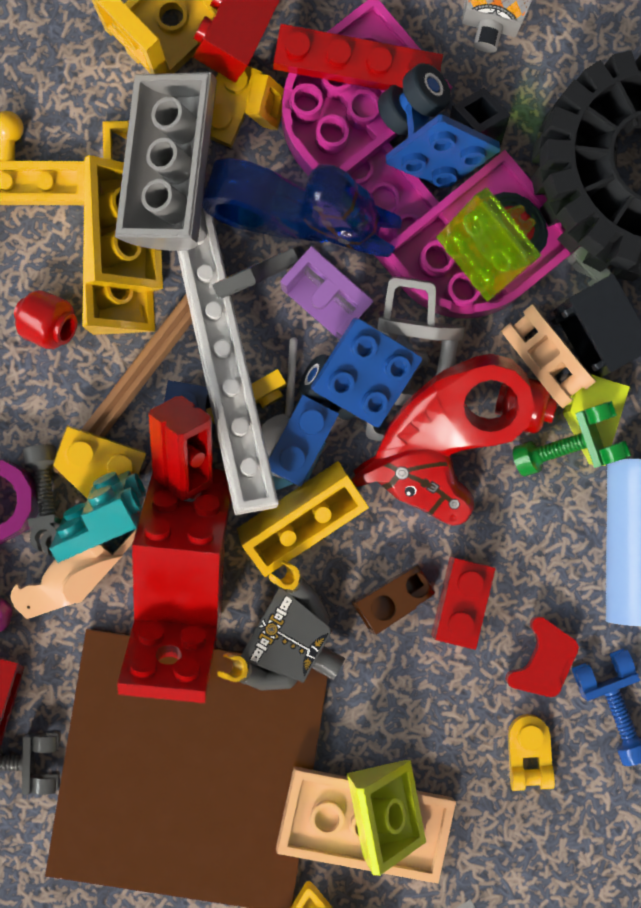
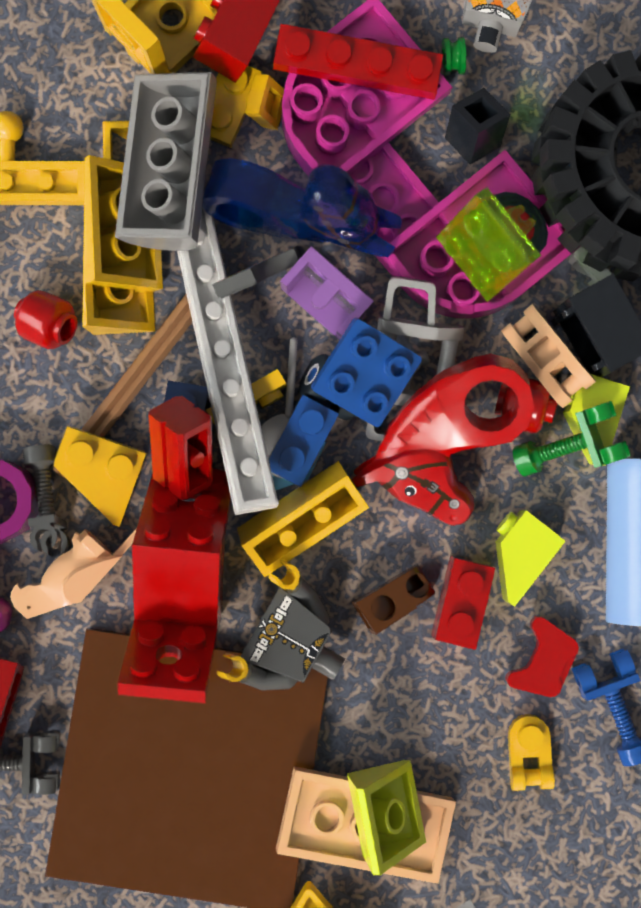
teal plate [50,471,146,563] -> none
blue plate [378,63,500,188] -> none
none -> green bush [442,37,466,76]
none -> neon yellow slope [495,510,566,607]

